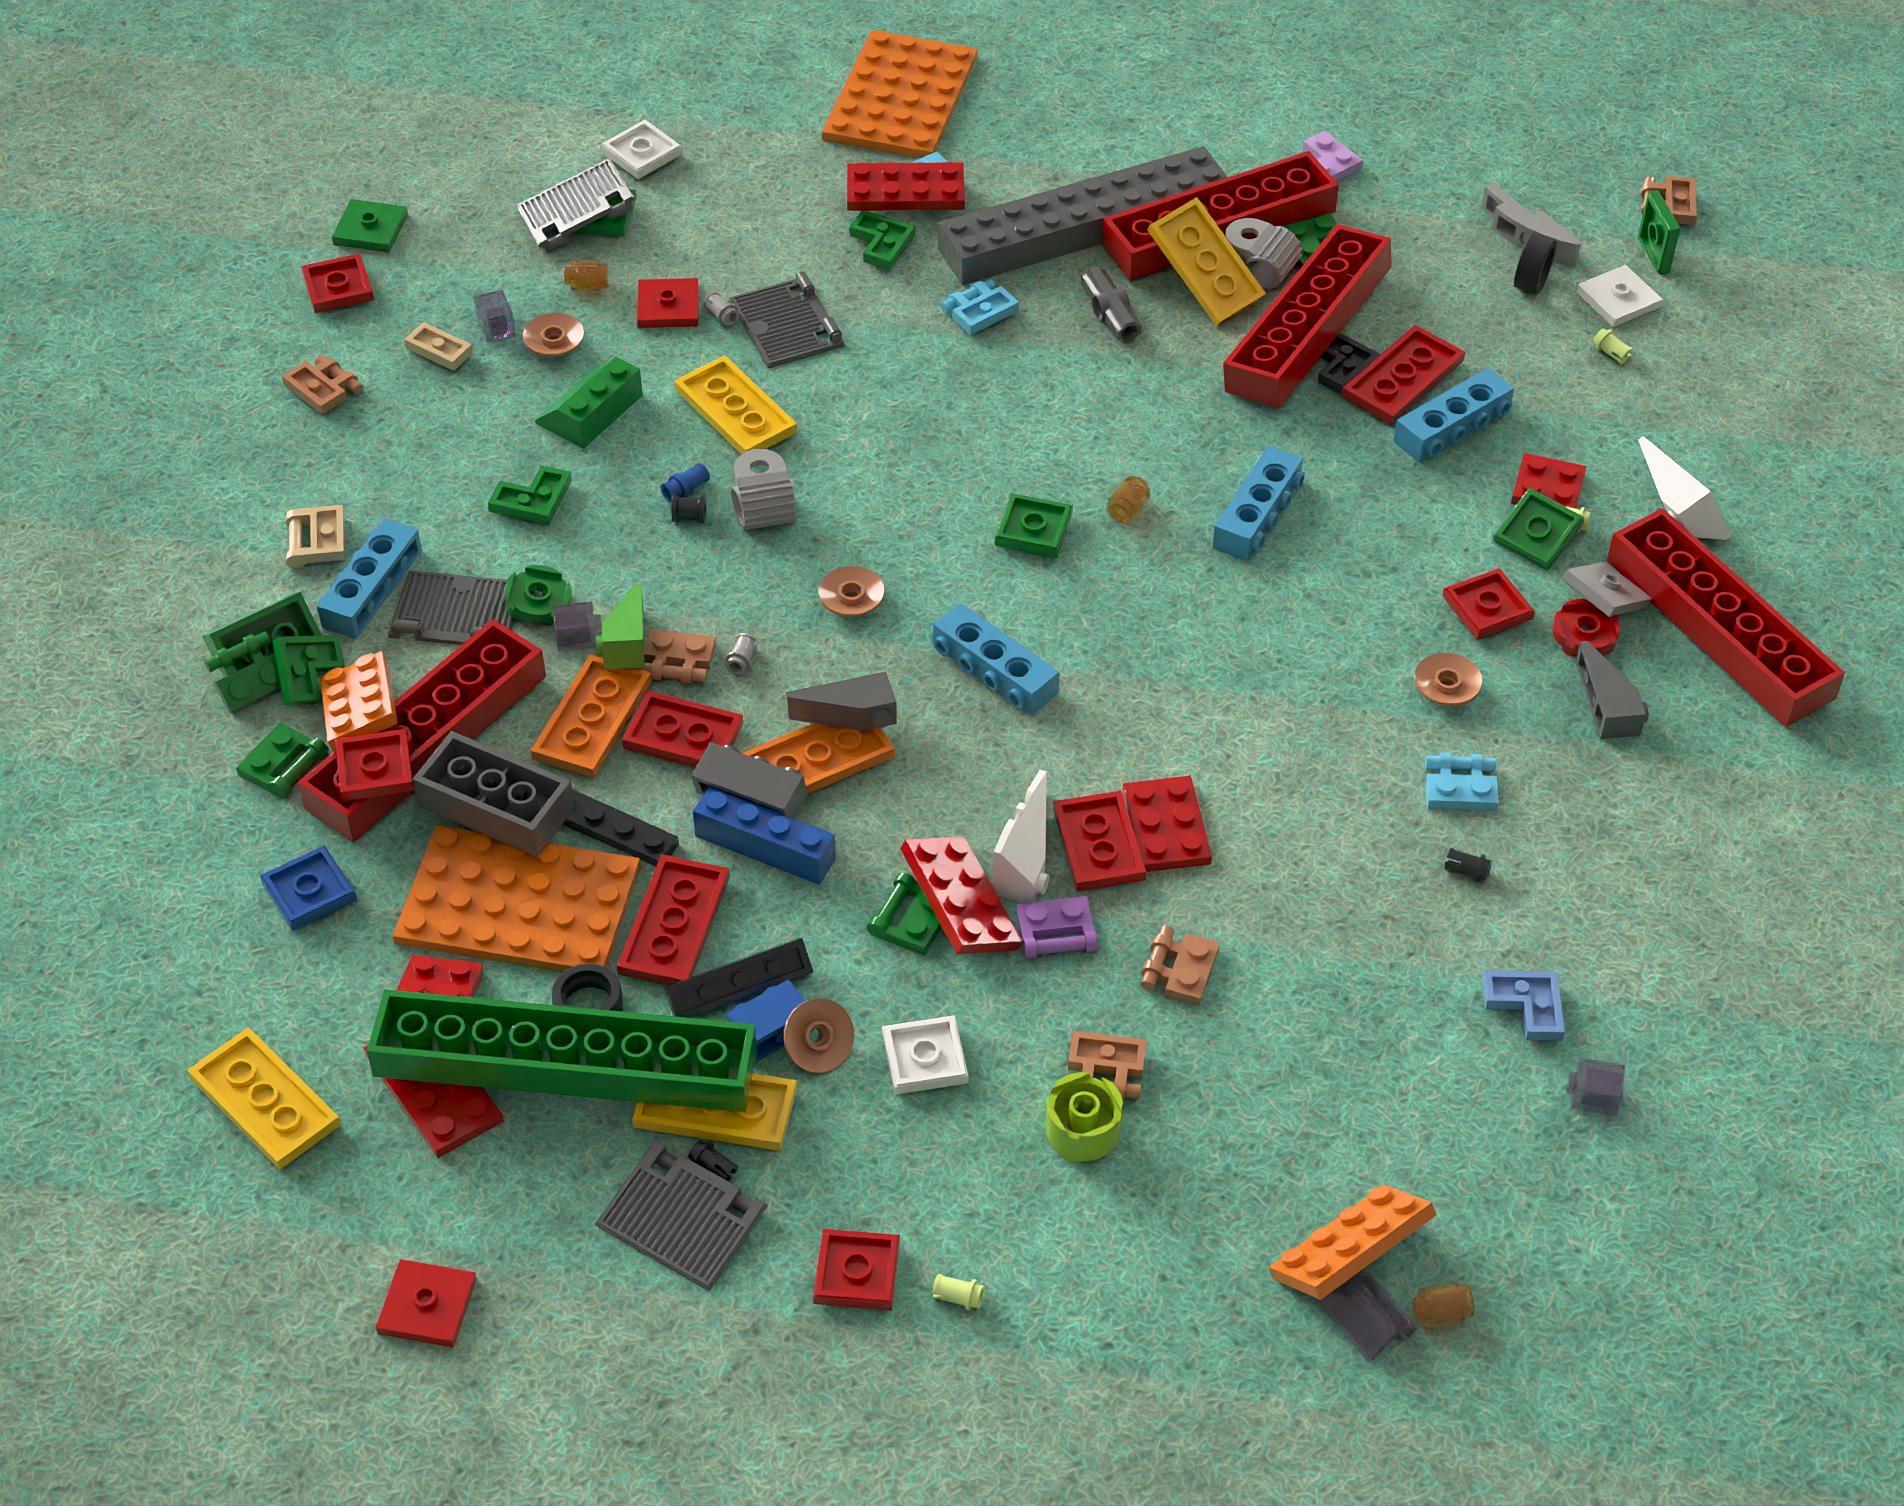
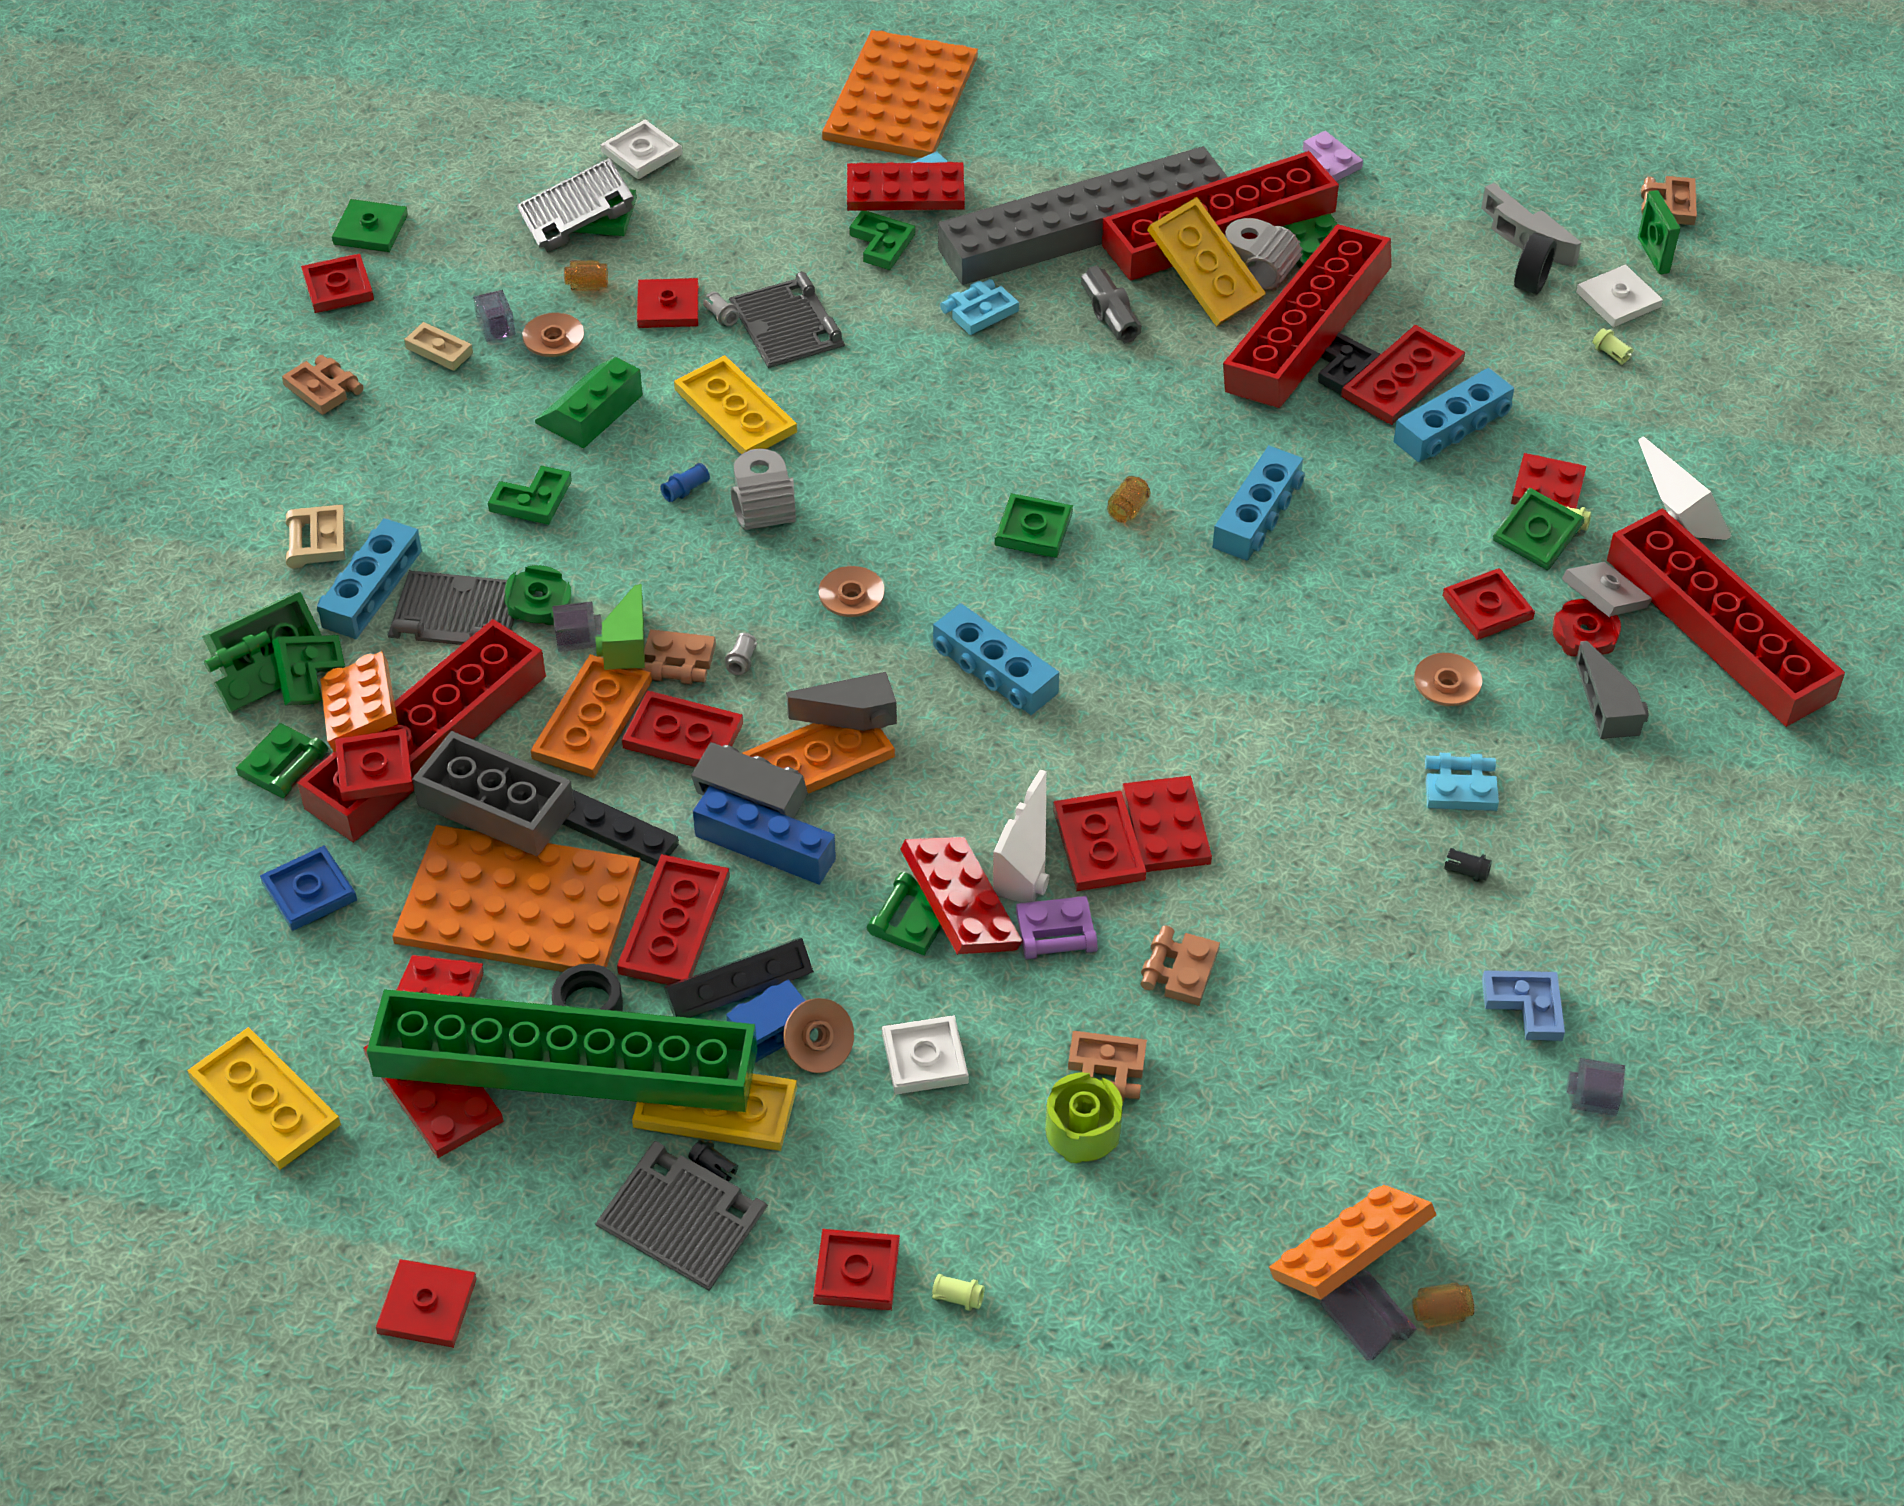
black bush [671,494,707,523] -> none

